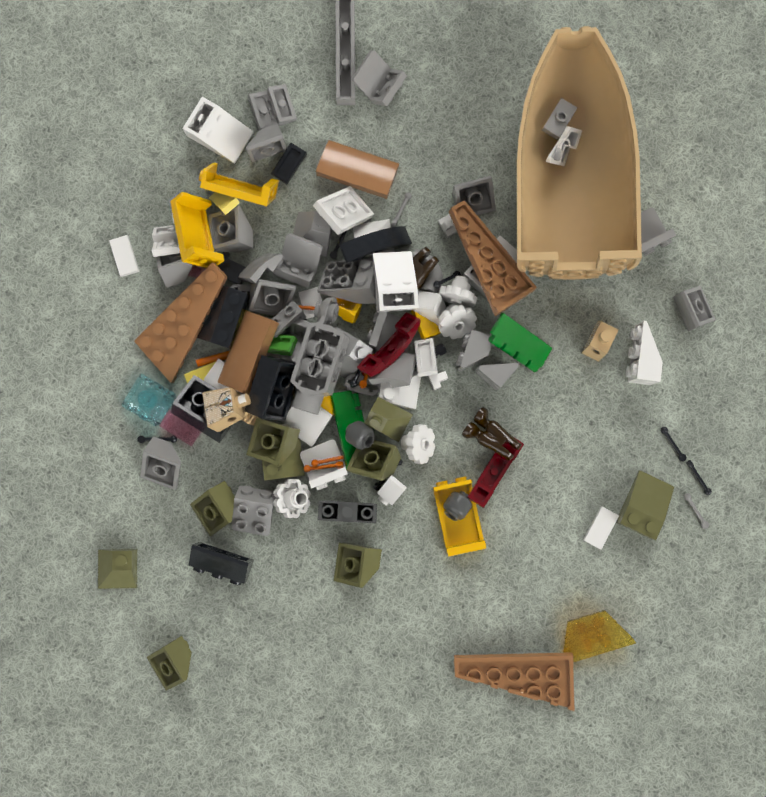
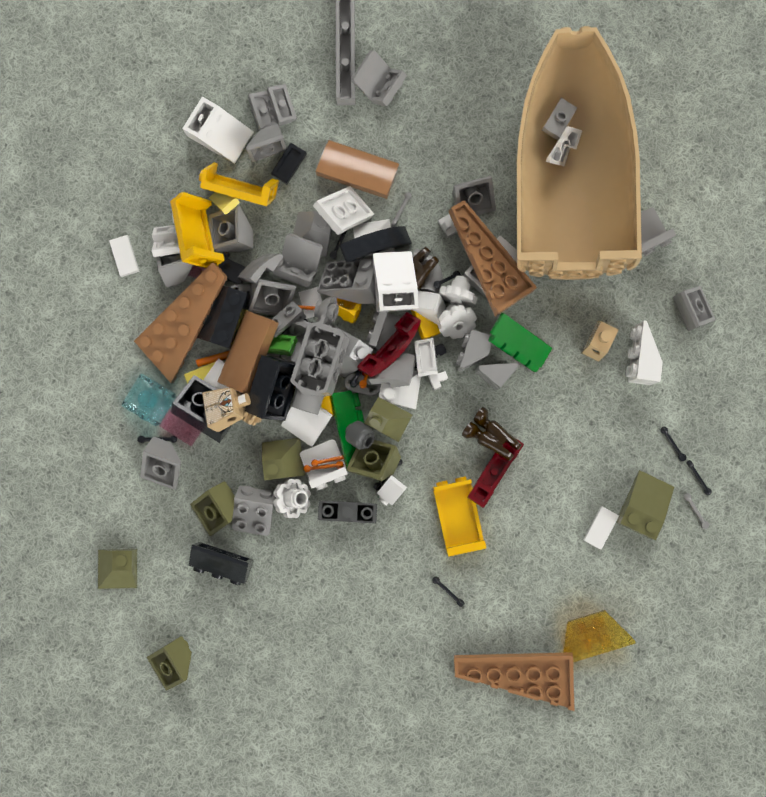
olive slope [246,418,300,466] -> none
olive slope [333,542,382,588] -> none
white plant [401,424,435,464] -> none
dark grey head [443,491,472,521] -> none
none -> black hinge [432,576,465,607]

